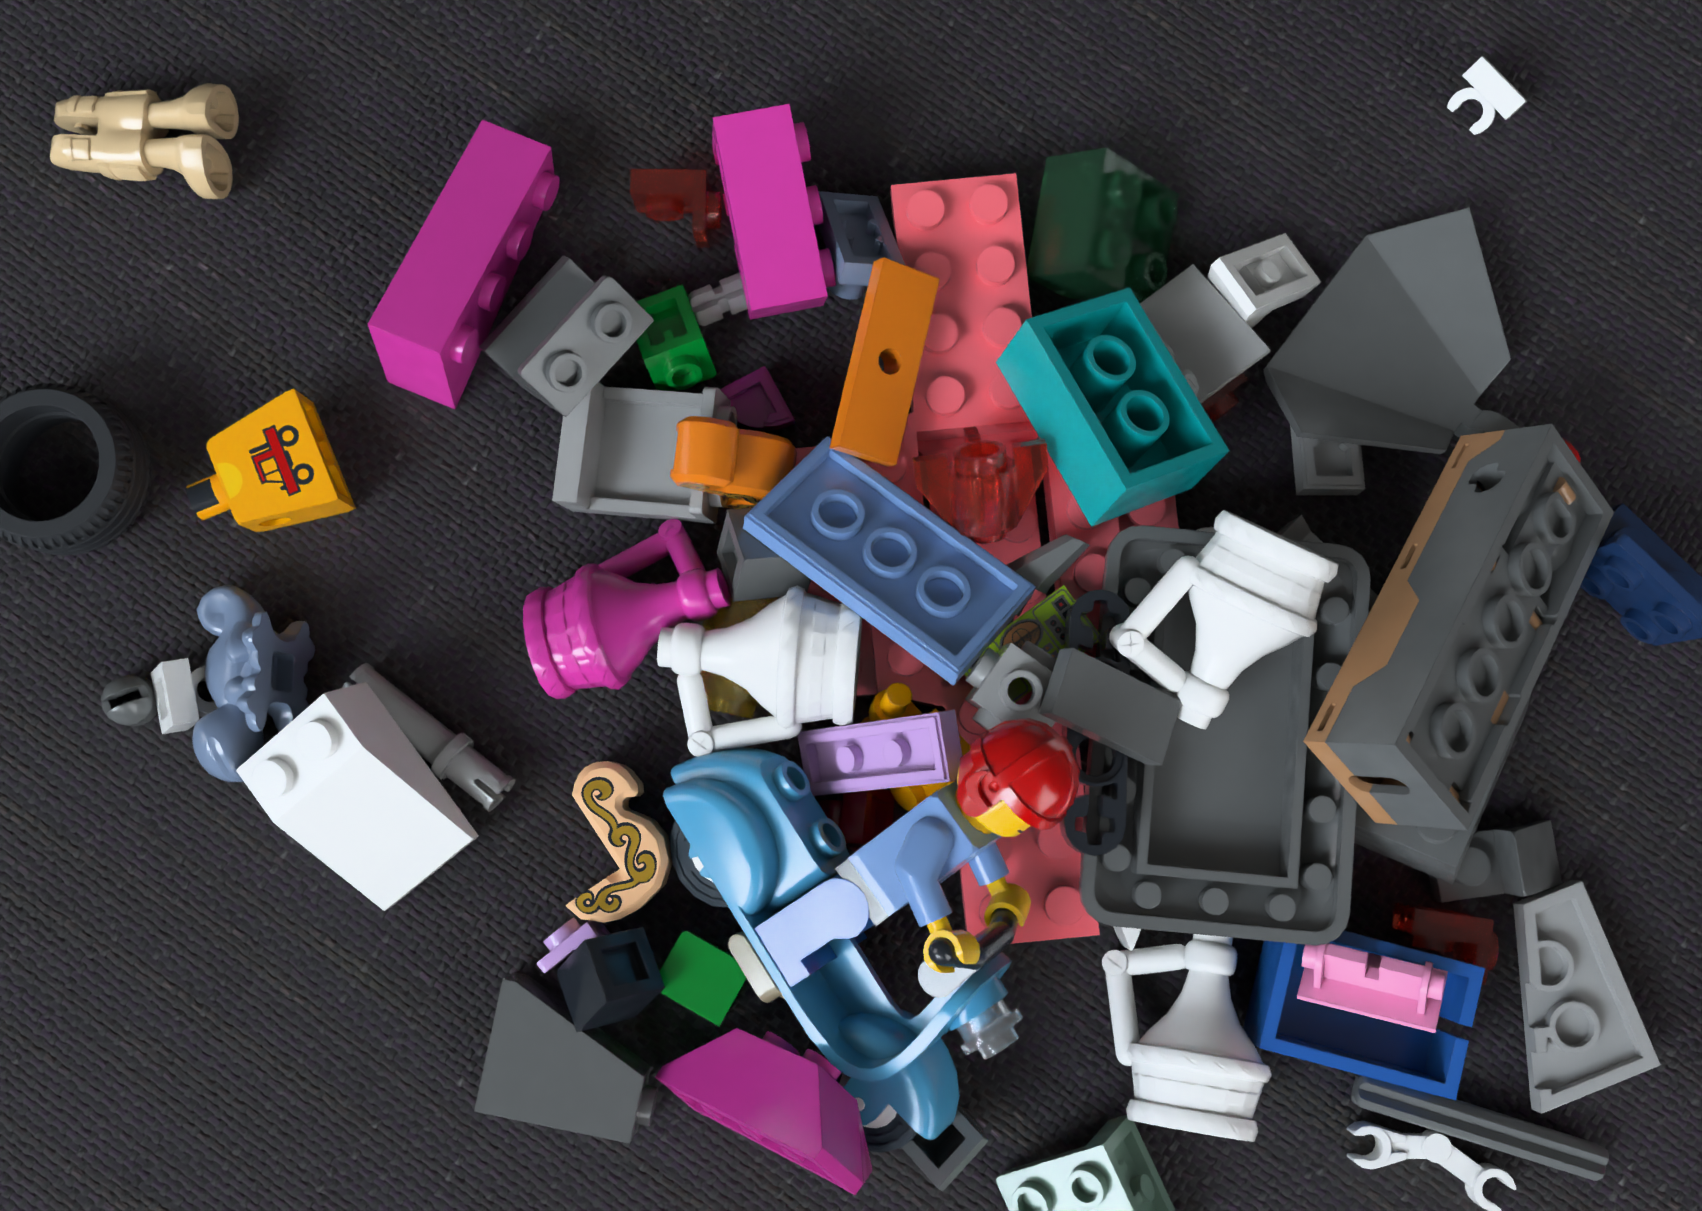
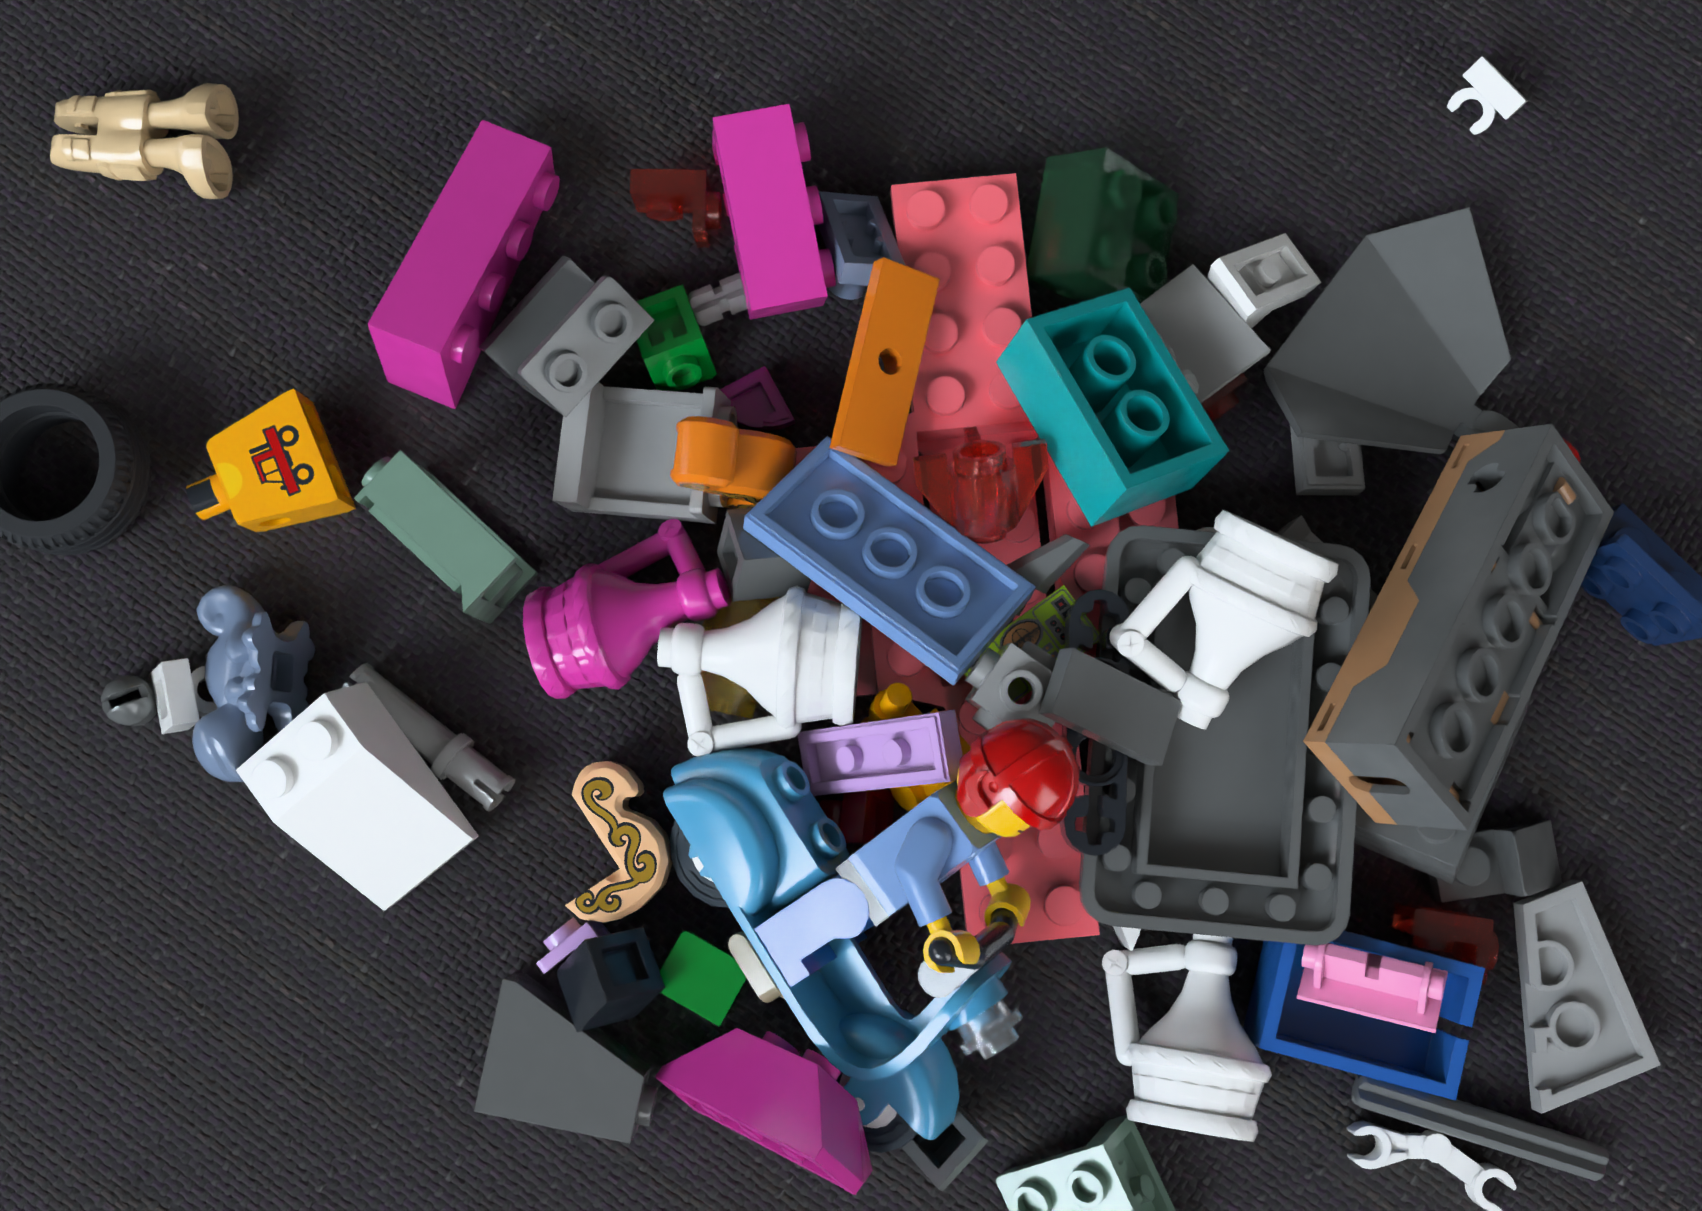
none -> sand green window [354,450,538,624]

